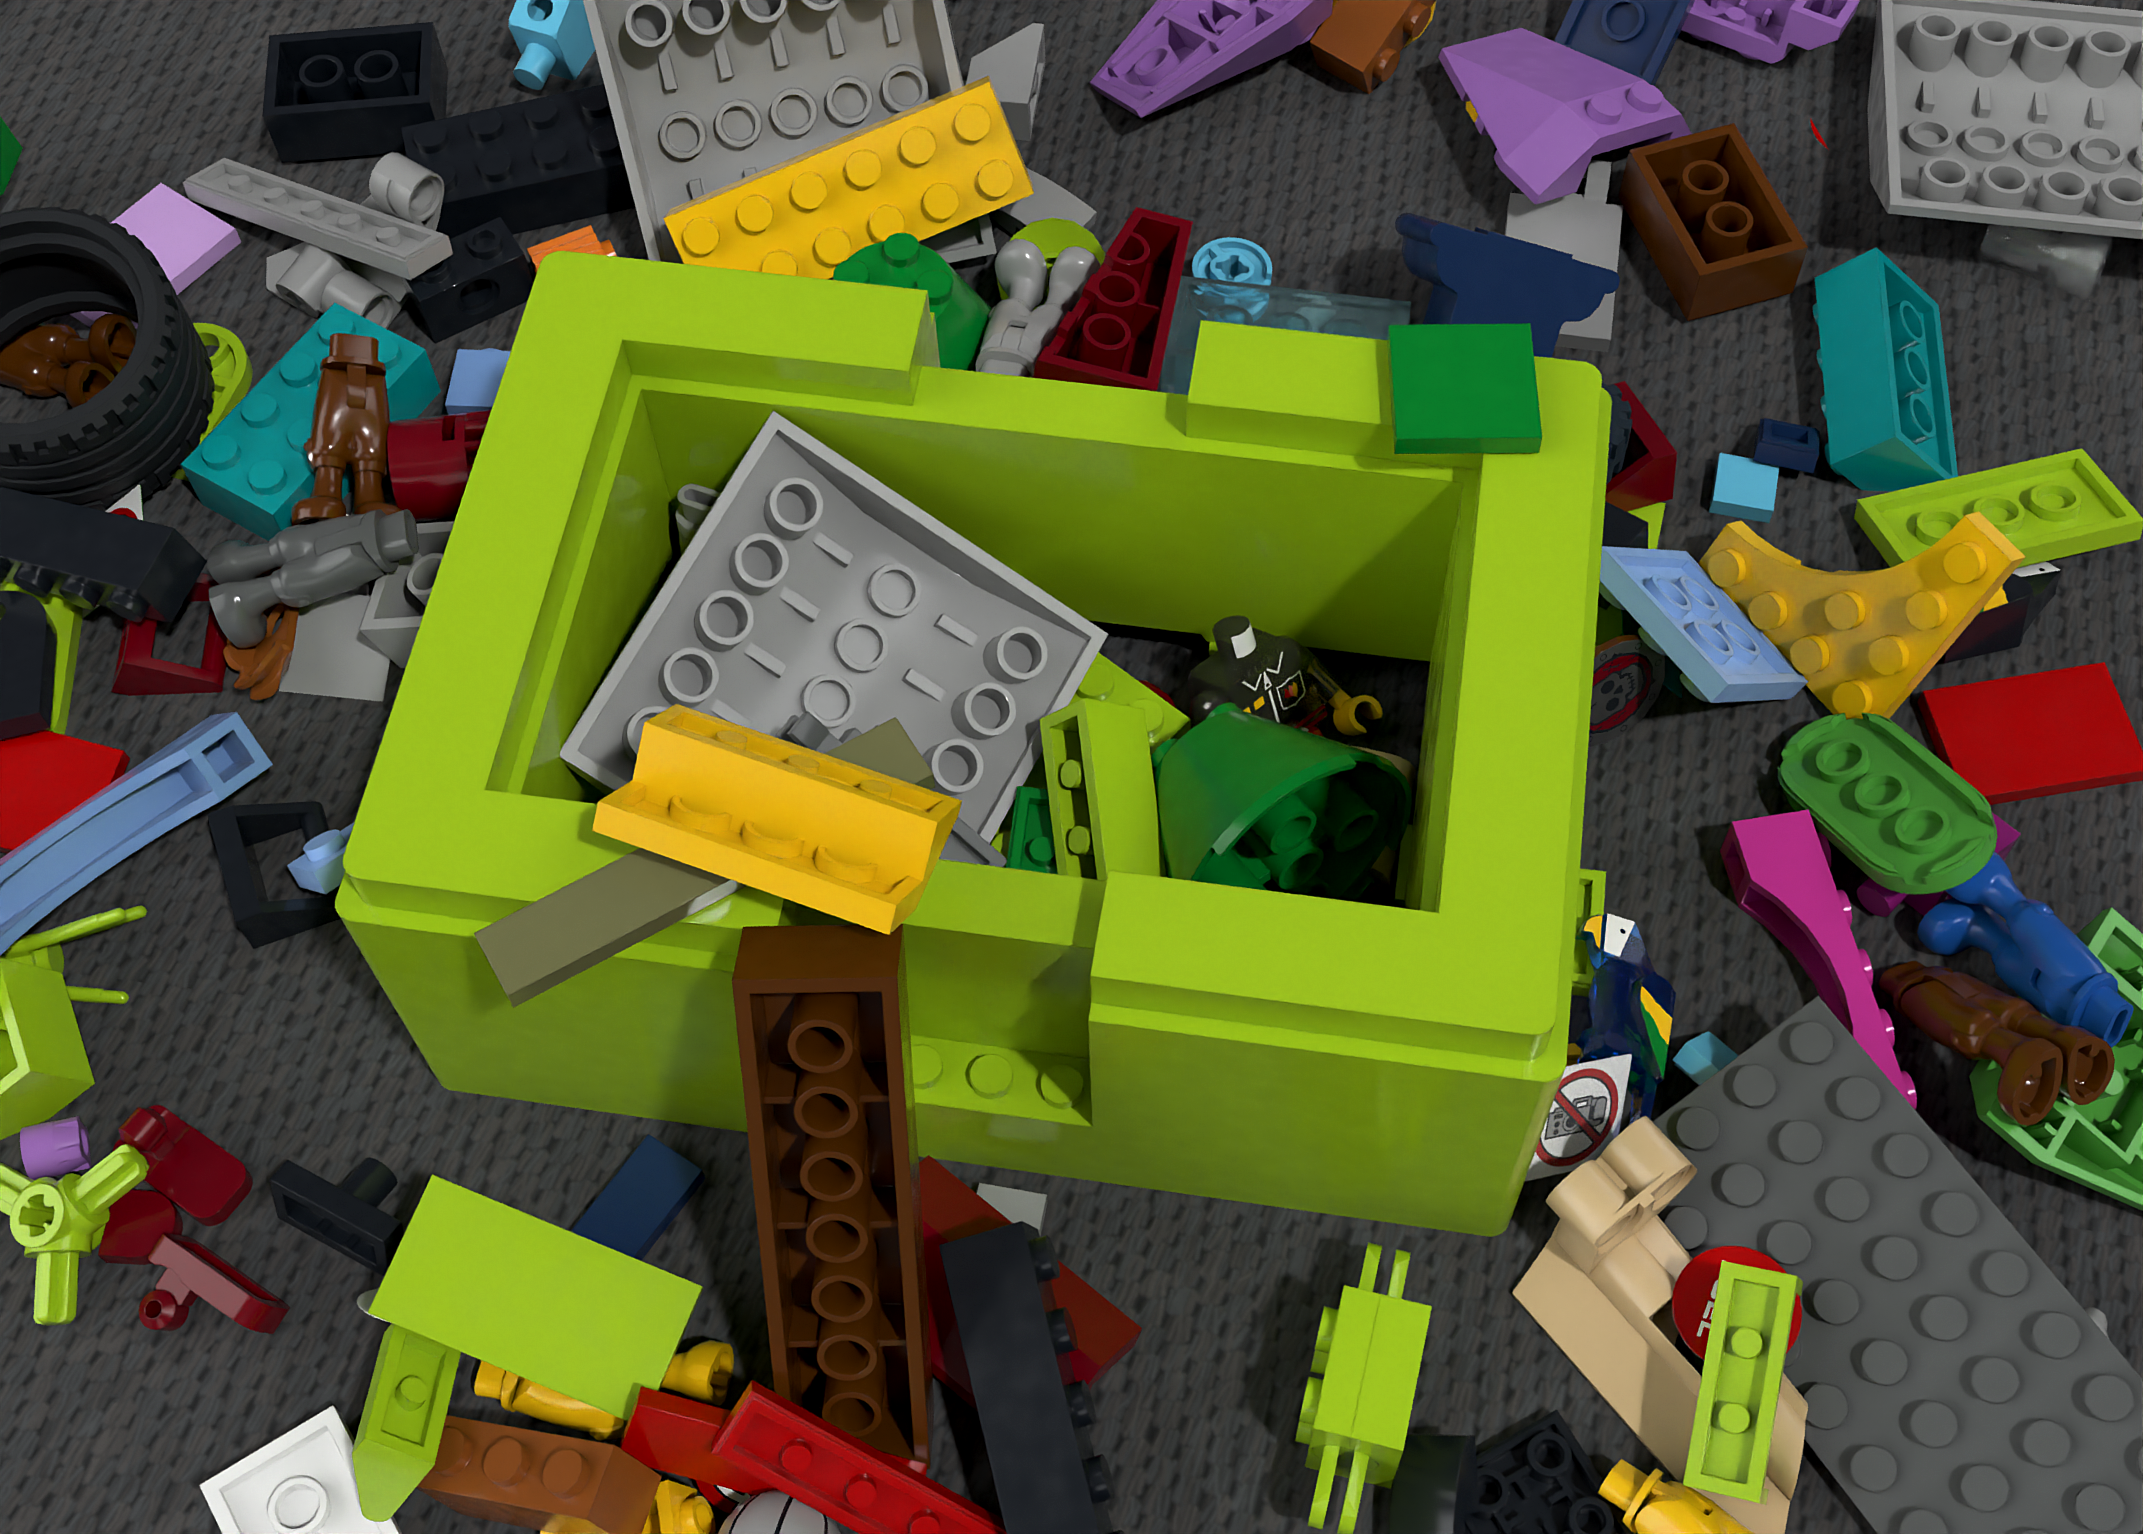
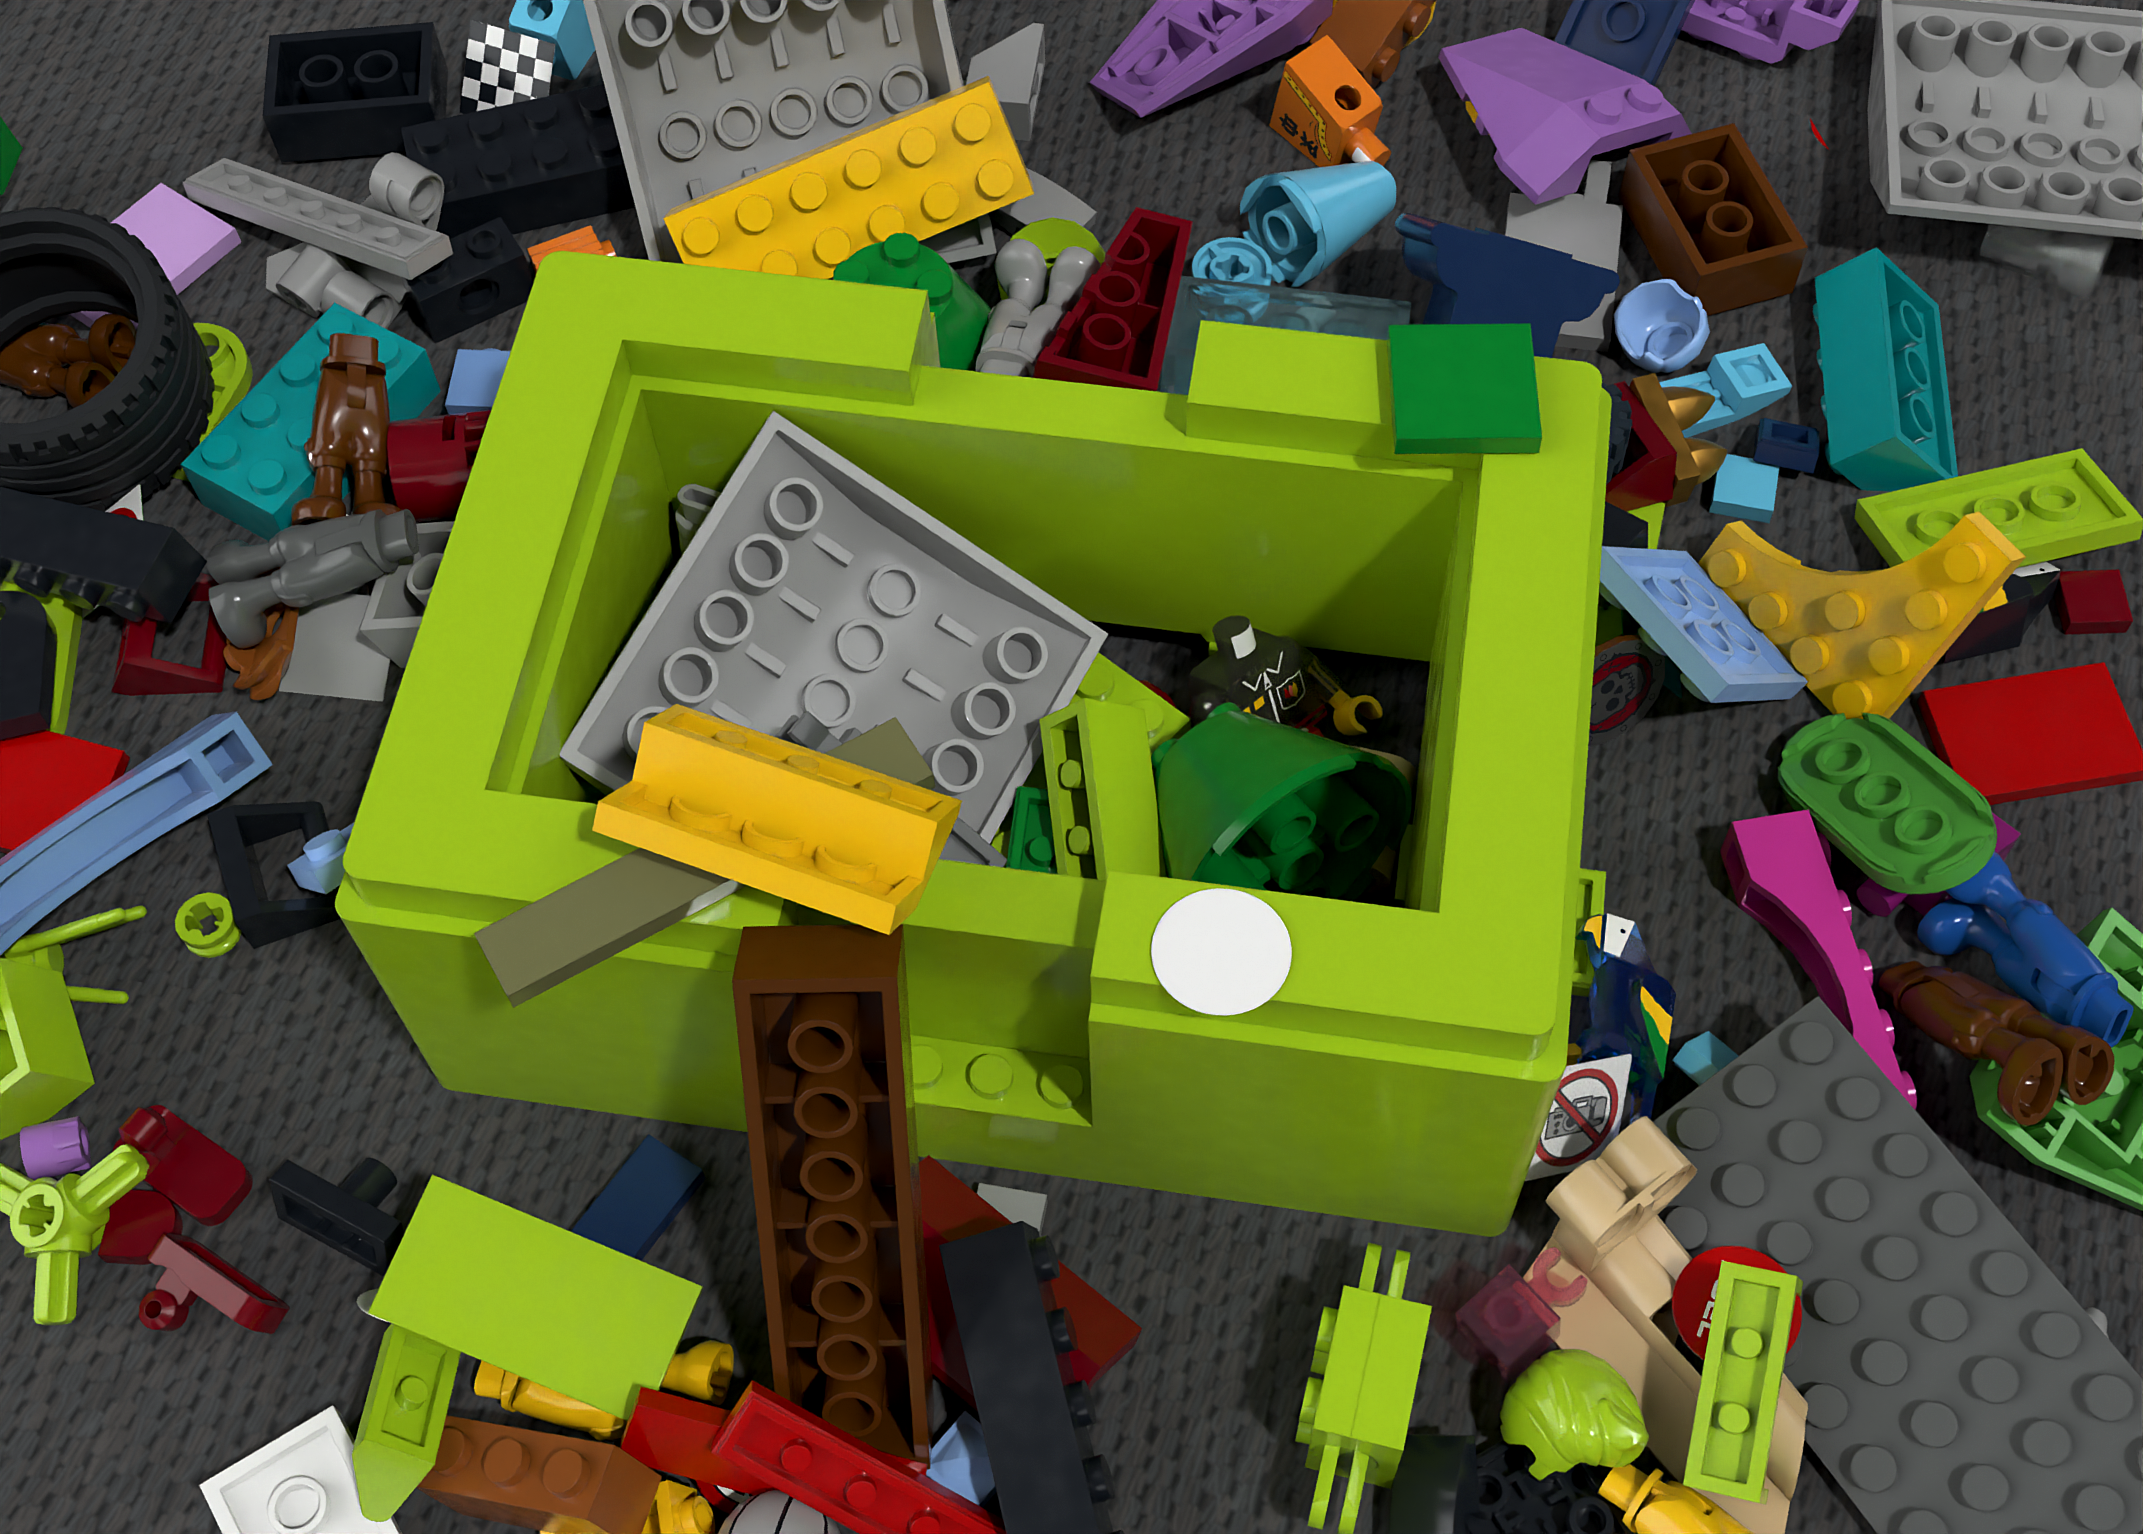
none -> lime bush [175,892,242,958]
none -> sticker [460,20,555,114]
none -> light blue tile [926,1411,997,1508]
none -> white sticker [1151,888,1292,1016]
none -> medium azure cone [1240,161,1396,287]
none -> orange torso [1269,35,1391,167]
none -> clear pink brick [1456,1247,1588,1384]
none -> lime hair [1500,1349,1649,1481]
none -> light blue hair [1614,279,1710,374]
none -> pearl gold tile [1629,373,1727,507]
none -> medium azure slope [1659,343,1792,438]
none -> dark red tile [2054,569,2133,635]

